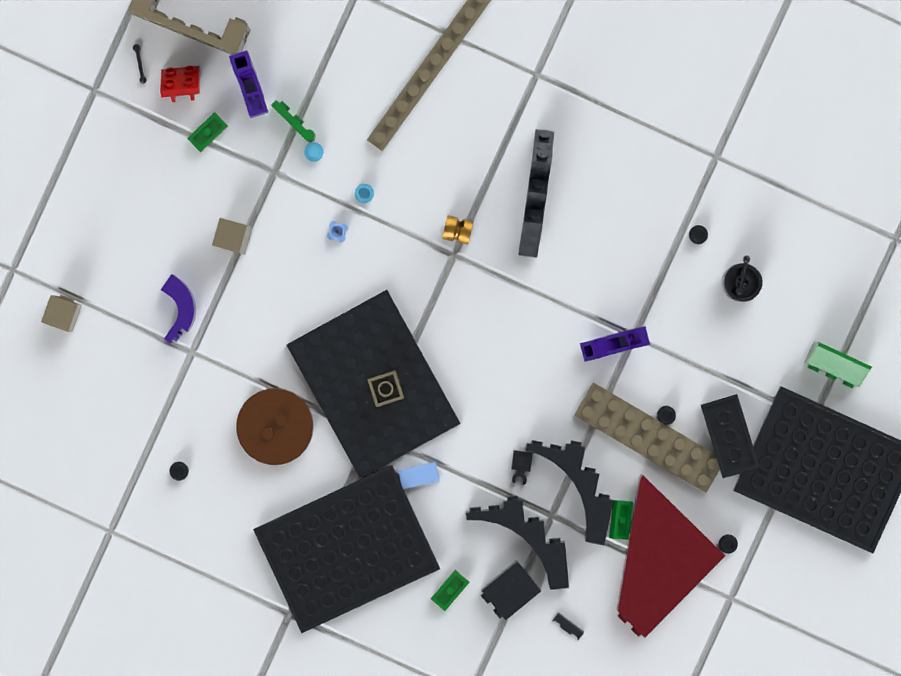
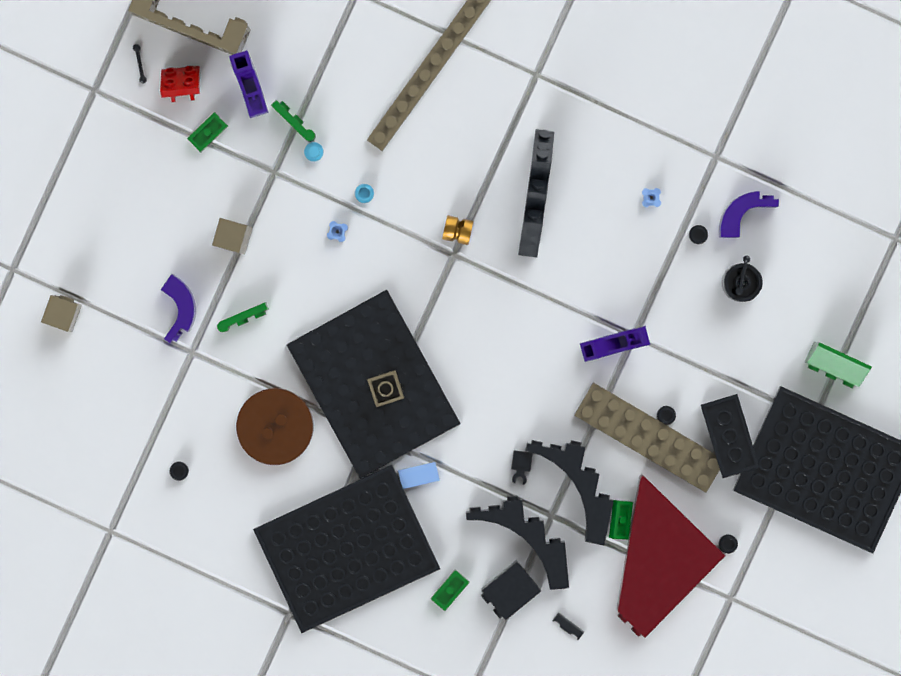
none -> green plate [217,302,269,332]
none -> light blue plate [642,188,661,207]
none -> dark purple arch [719,191,779,238]

